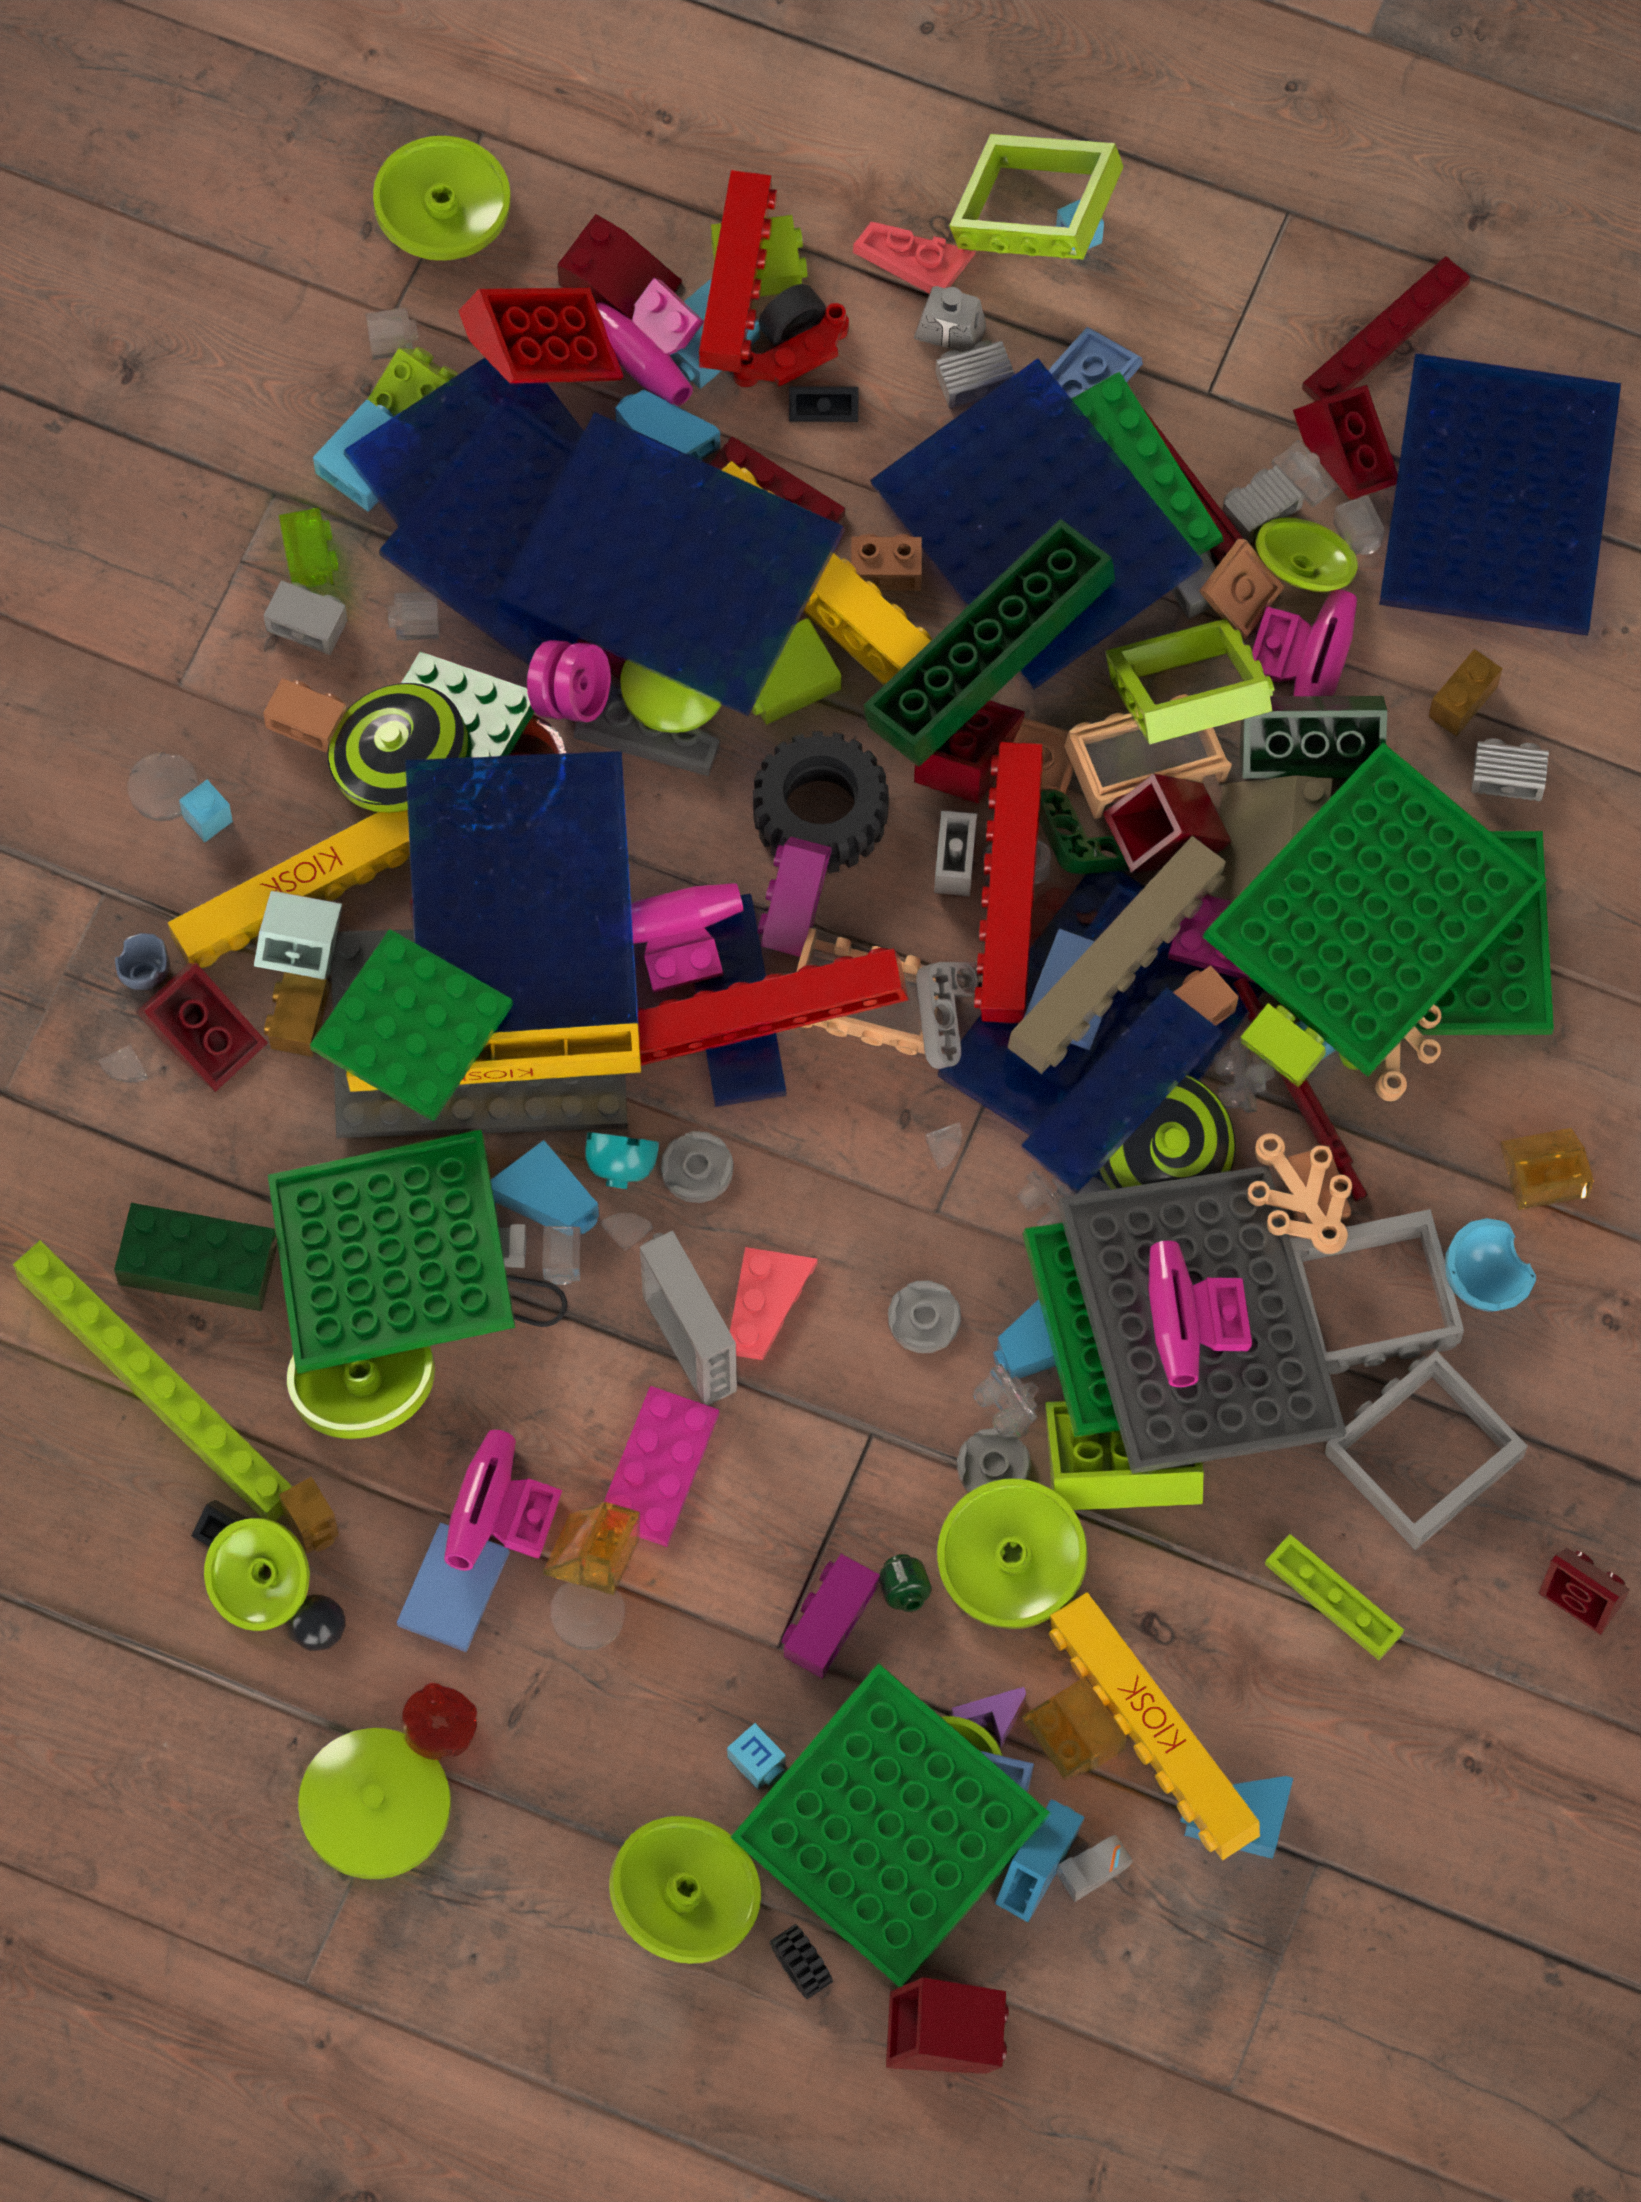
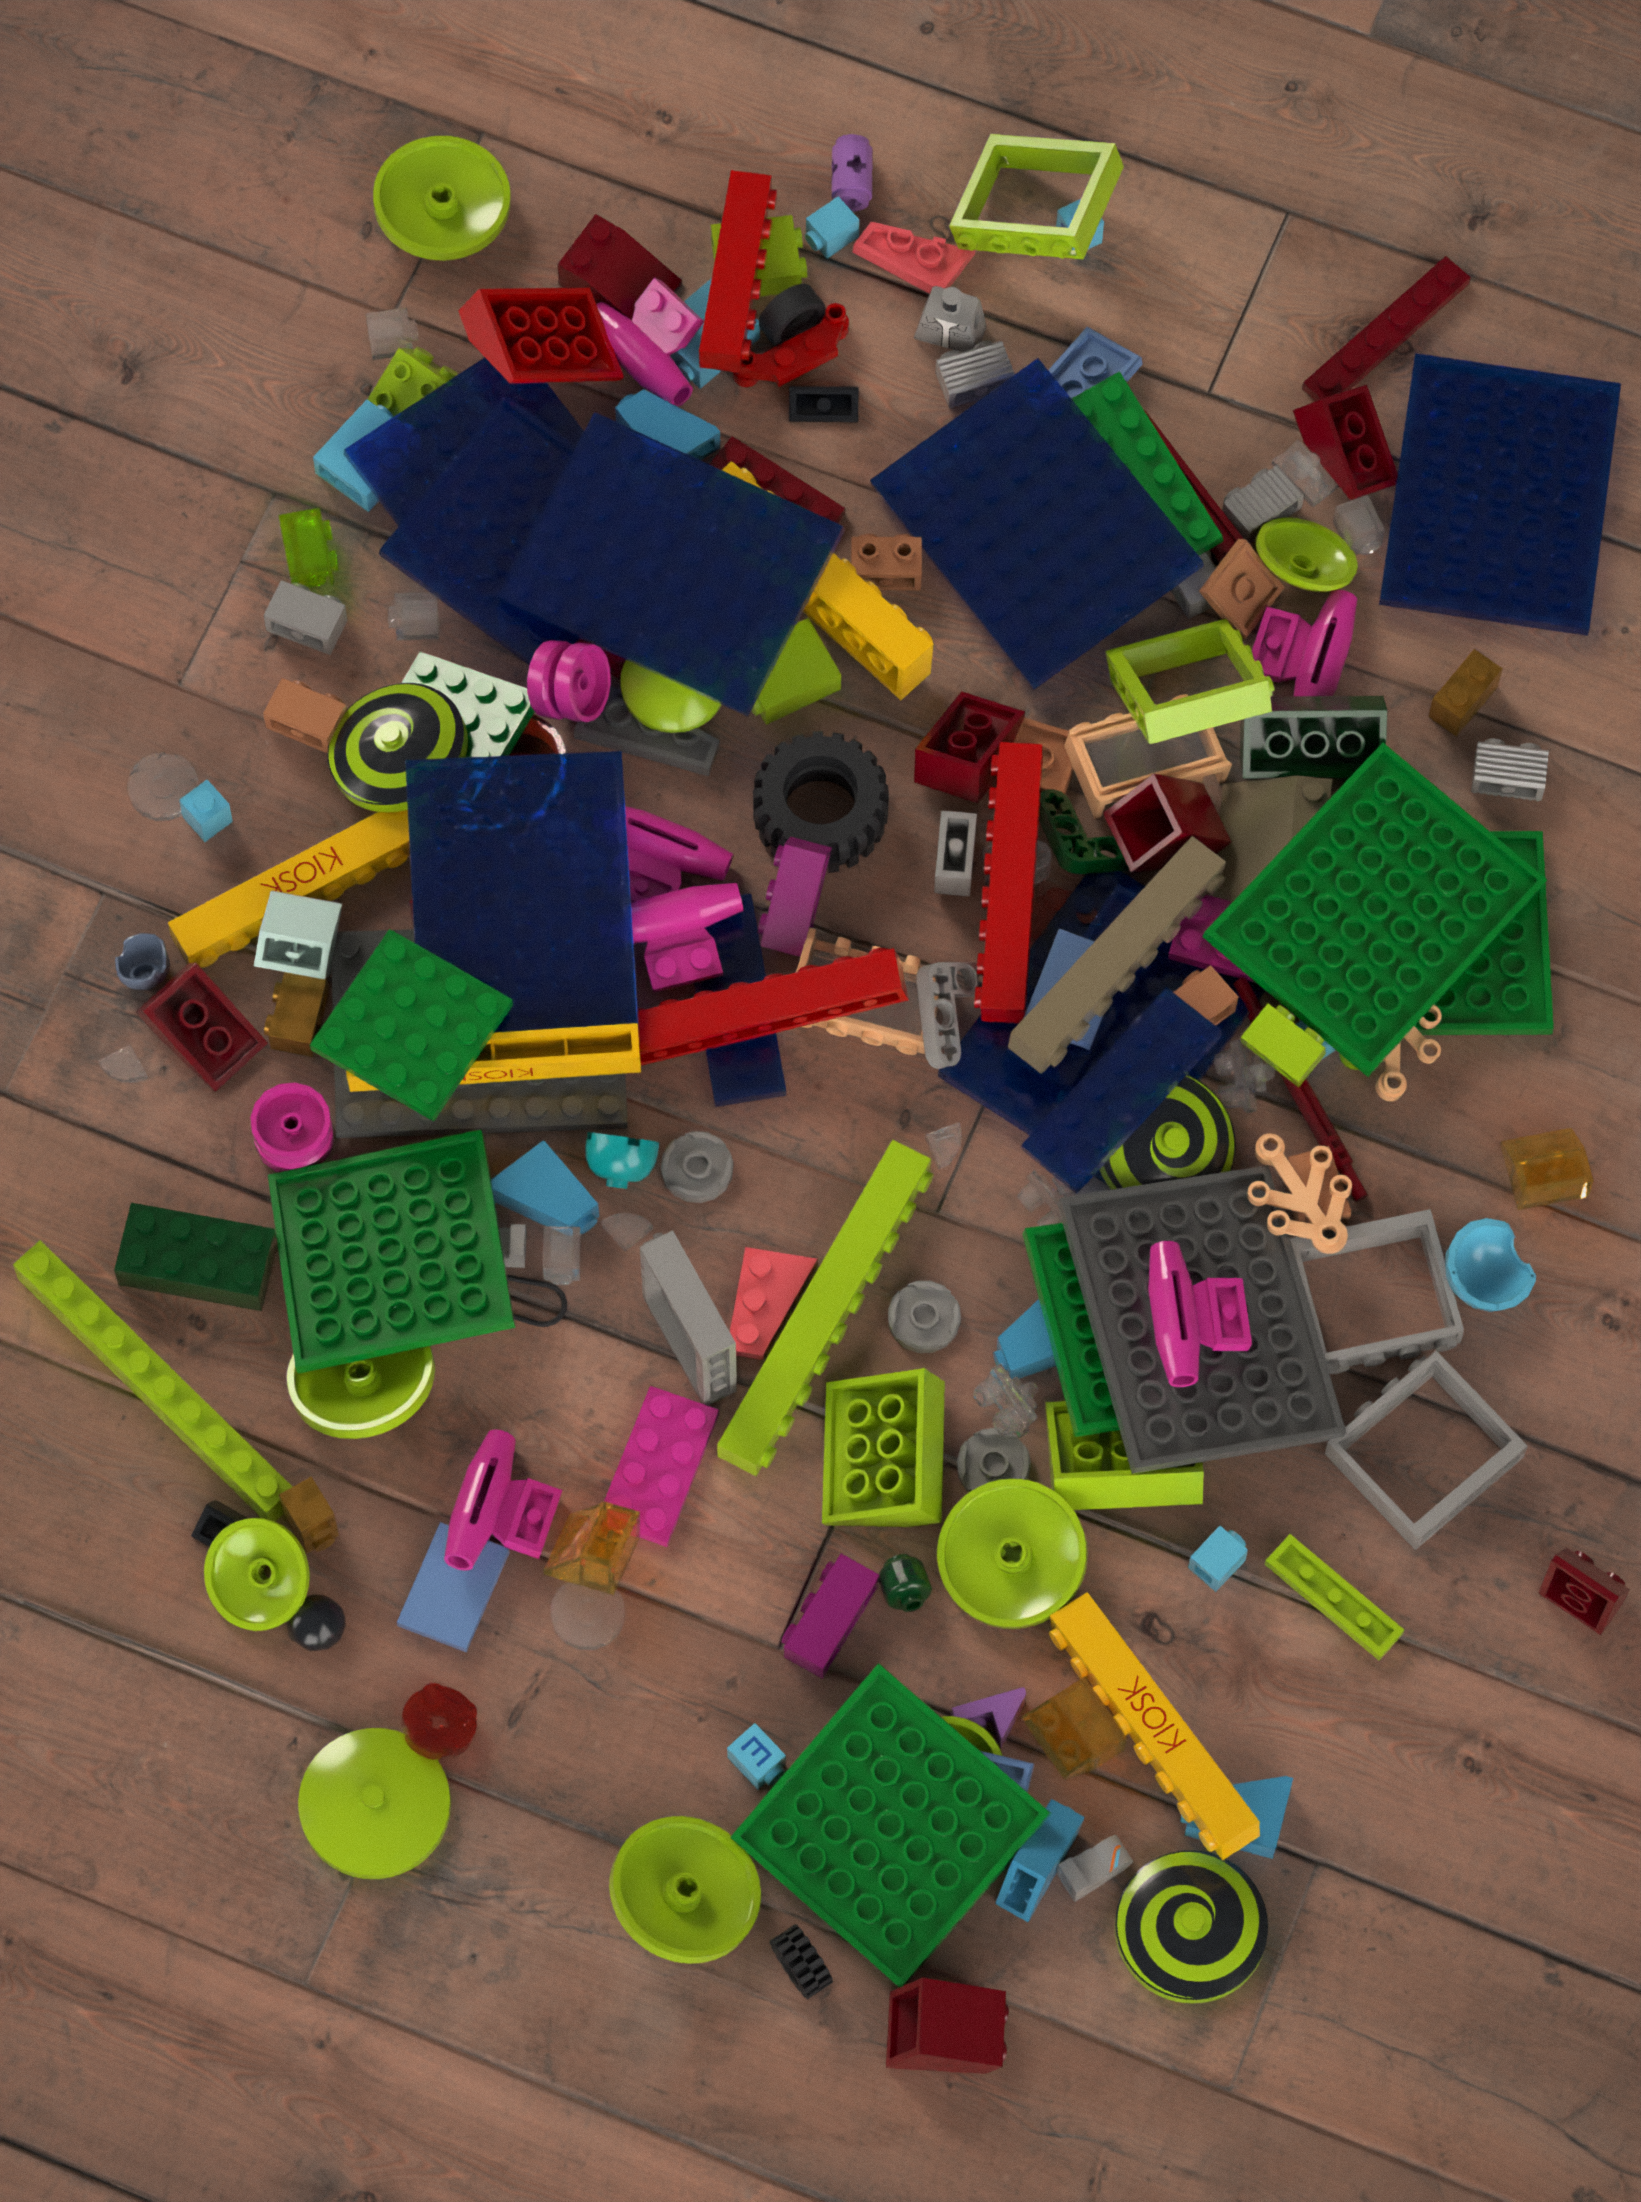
dark green brick [863,519,1116,767] -> none
none -> dark pink wheel [250,1082,334,1172]
none -> dark pink plate [591,801,734,903]
none -> lime brick [717,1139,934,1477]
none -> medium azure brick [805,196,860,259]
none -> lime slope [822,1368,945,1527]
none -> medium lavender piece [832,134,873,211]
none -> dish [1115,1850,1268,2004]
none -> medium azure brick [1188,1526,1248,1592]

